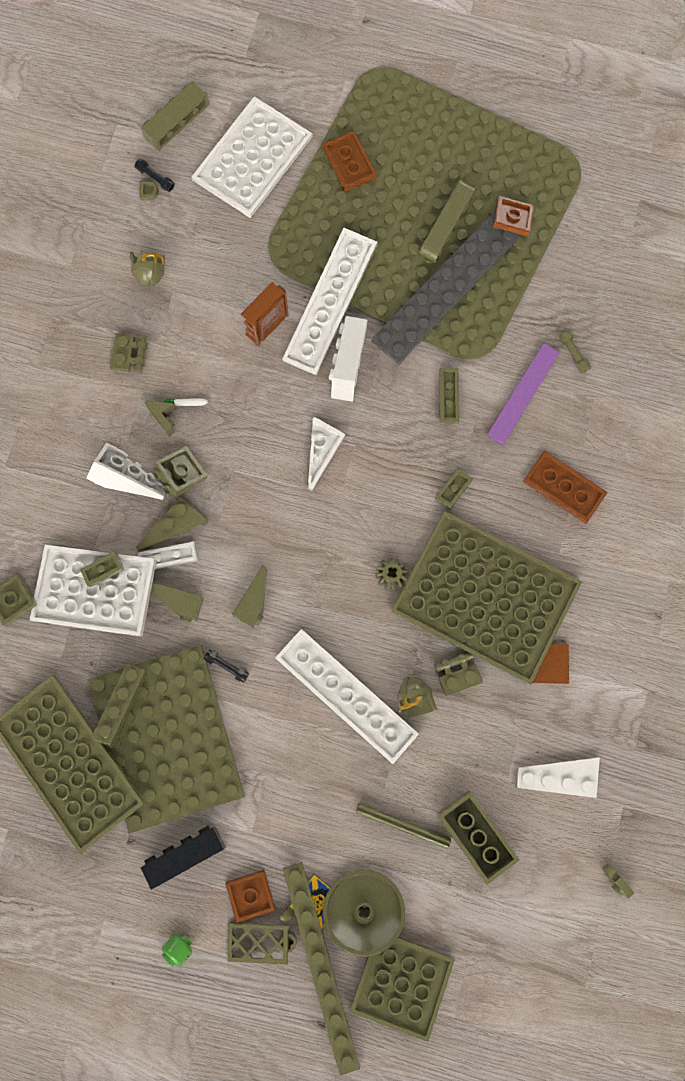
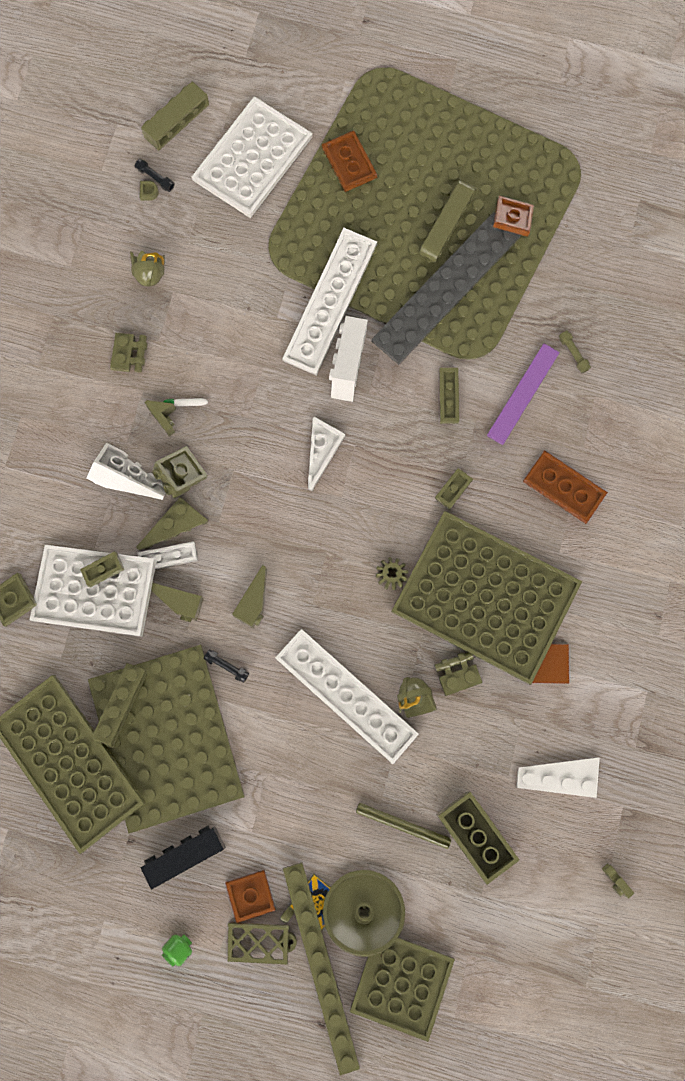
dark orange window [241,282,289,346] -> none

